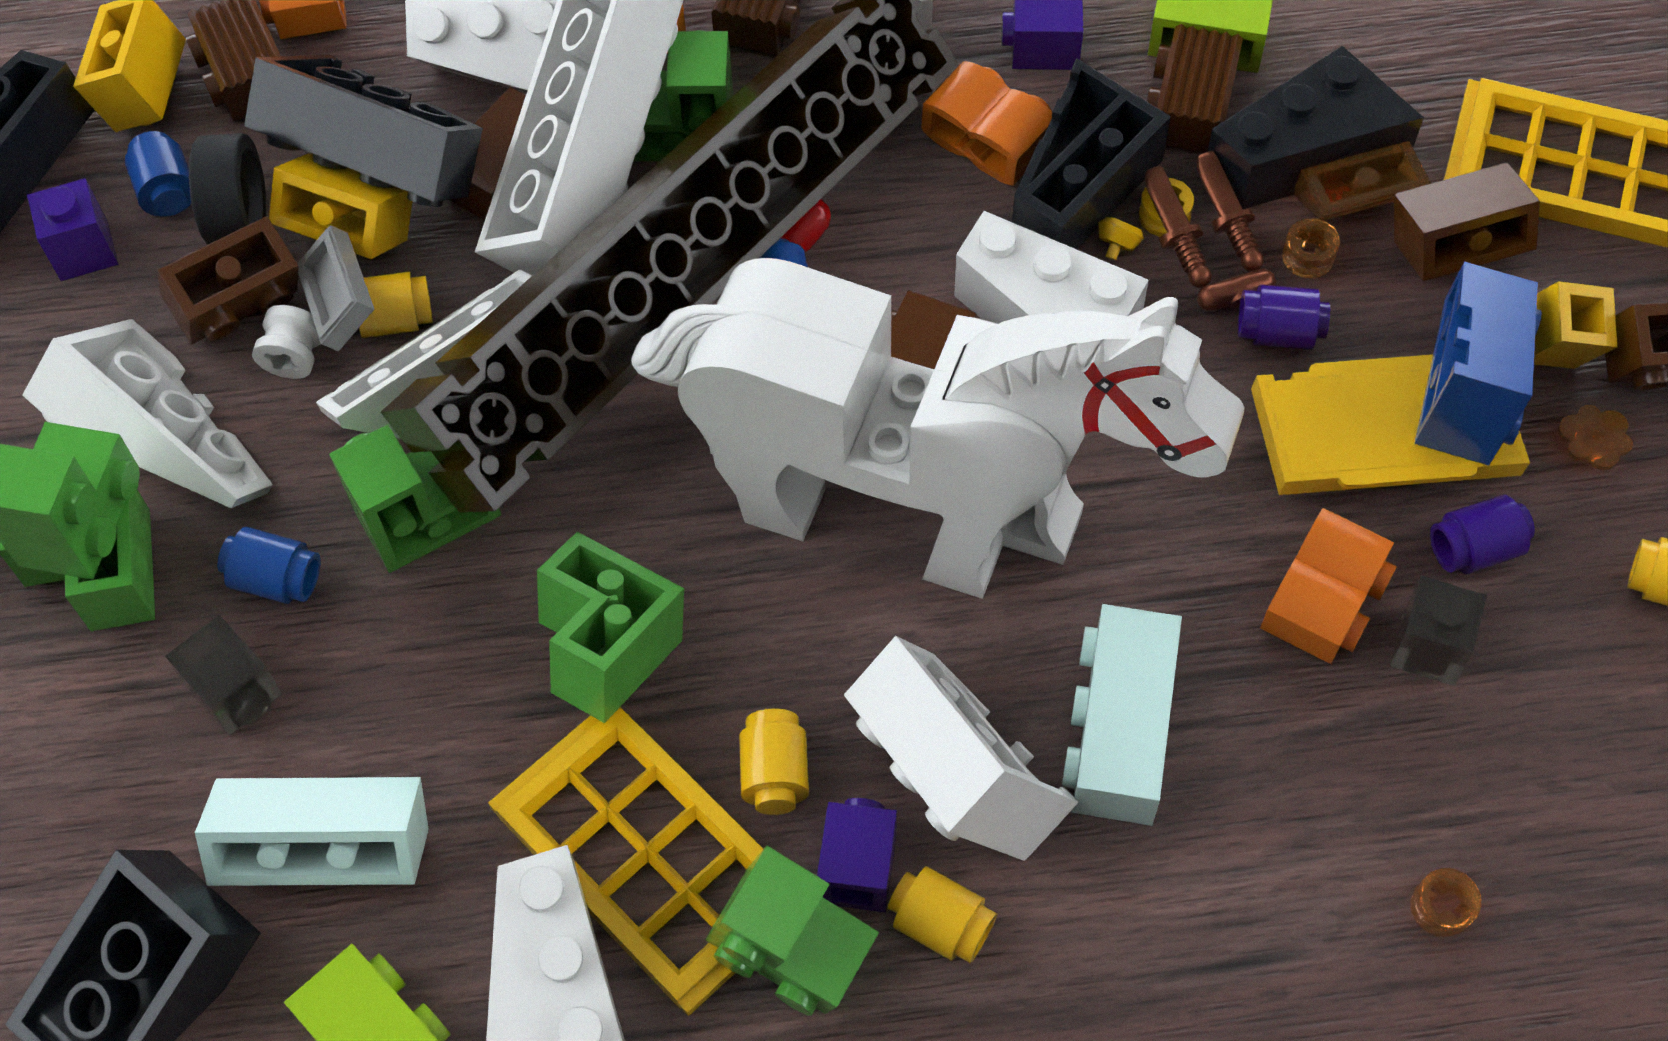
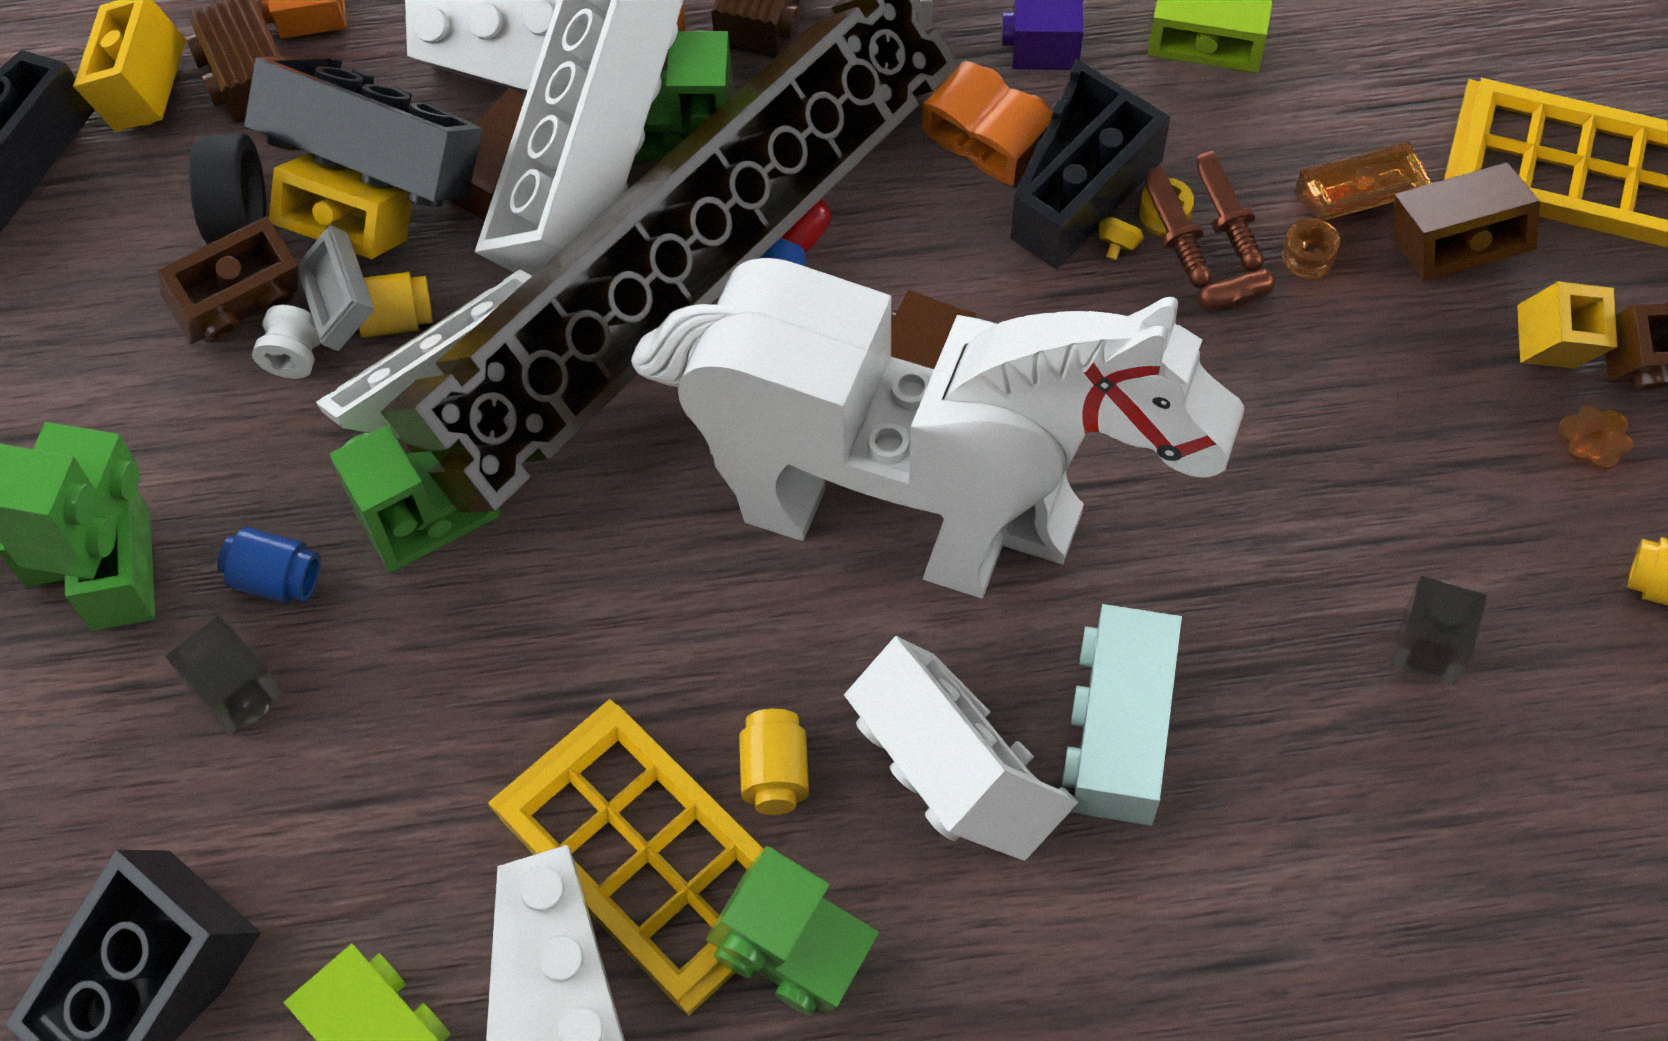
white wedge [22,319,273,508] -> none
dark purple brick [27,178,119,282] -> none
blue brick [125,131,192,217] -> none
light aqua brick [195,777,429,886] -> none
bright green brick [537,532,684,723] -> none
dark purple brick [817,798,897,913] -> none
yellow brick [888,866,997,964] -> none
white wedge [954,211,1149,324] -> none
reddish brown brick [1147,24,1243,153] -> none
black wedge [1207,46,1424,209] -> none
dark purple brick [1238,285,1330,350] -> none
yellow piece [1251,355,1530,495] -> none
orange brick [1260,508,1397,664] -> none
clear orange bush [1410,868,1482,937] -> none
blue wedge [1414,262,1542,465] -> none
dark purple brick [1430,494,1535,574] -> none

